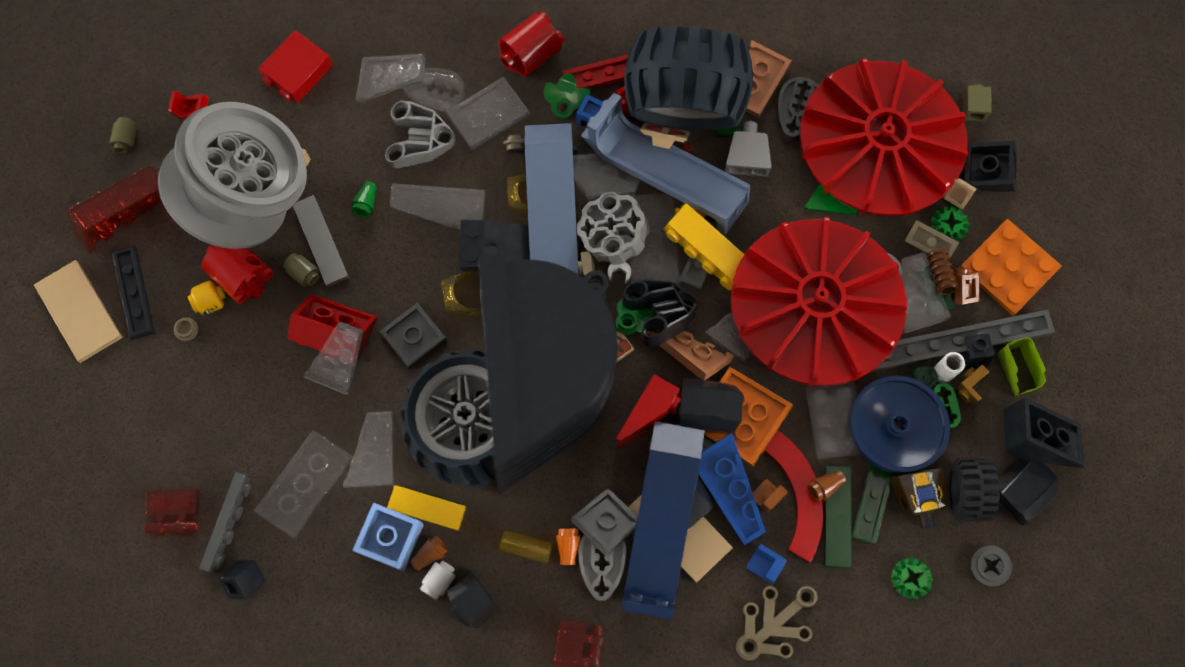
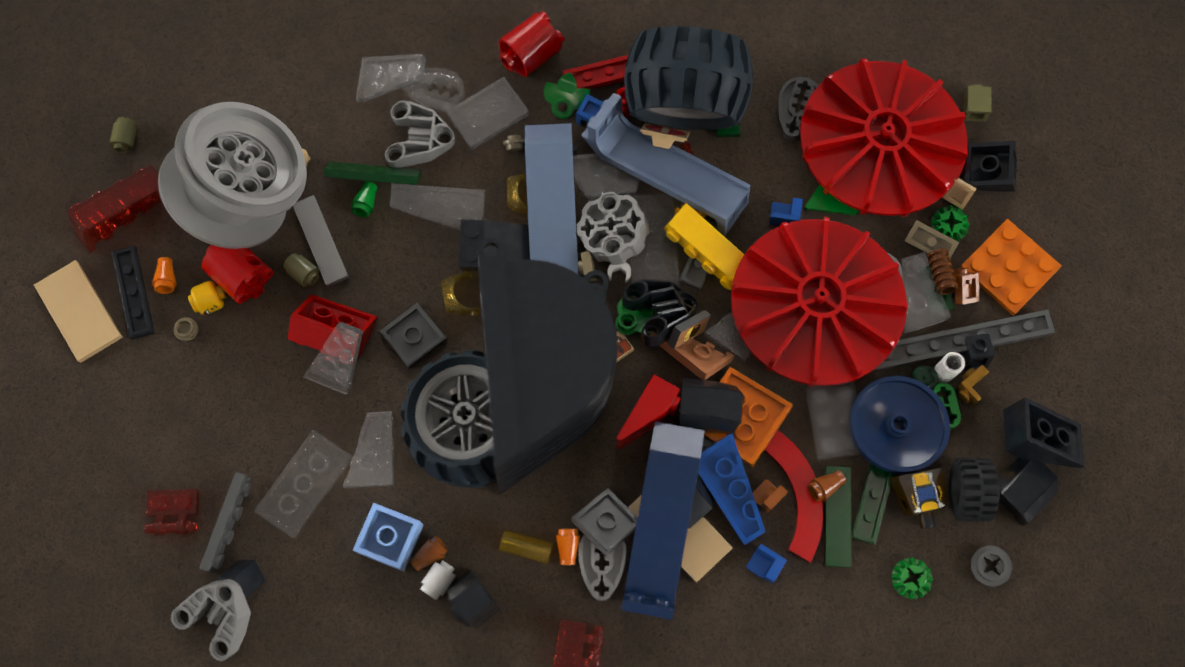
red bracket [168,91,209,121] -> none
red brick [259,30,333,104] -> none
yellow tile [387,485,466,531] -> none
light grey torso [725,121,771,177] -> none
dark tan plant [736,586,817,660] -> none
nougat wing [745,40,792,118] -> none
lime piece [997,337,1046,396] -> none
none -> orange cone [152,257,177,294]
none -> light grey connector [171,579,251,661]
none -> dark green tile [324,162,421,185]
none -> tile [668,310,711,349]
none -> blue panel [769,198,803,226]

